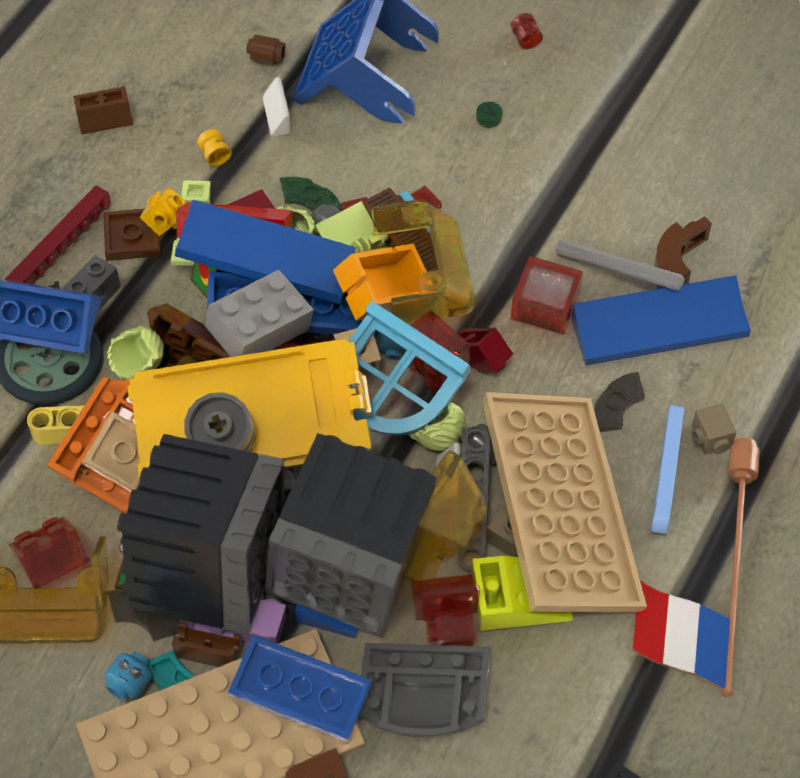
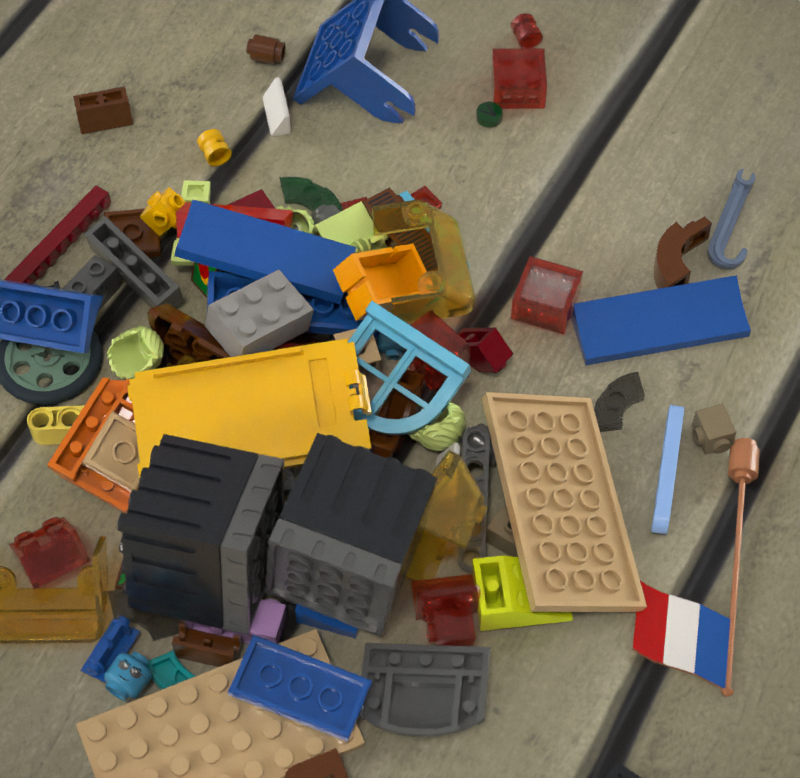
dark grey wheel [184,392,255,452] -> none
light grey axle [556,240,685,291] -> none
none -> blue hinge [81,616,141,684]
none -> dark grey brick [84,216,184,308]
none -> reddish brown arch [369,369,425,458]
none -> clear red piece [491,48,547,109]
none -> sand blue piece [707,169,756,269]

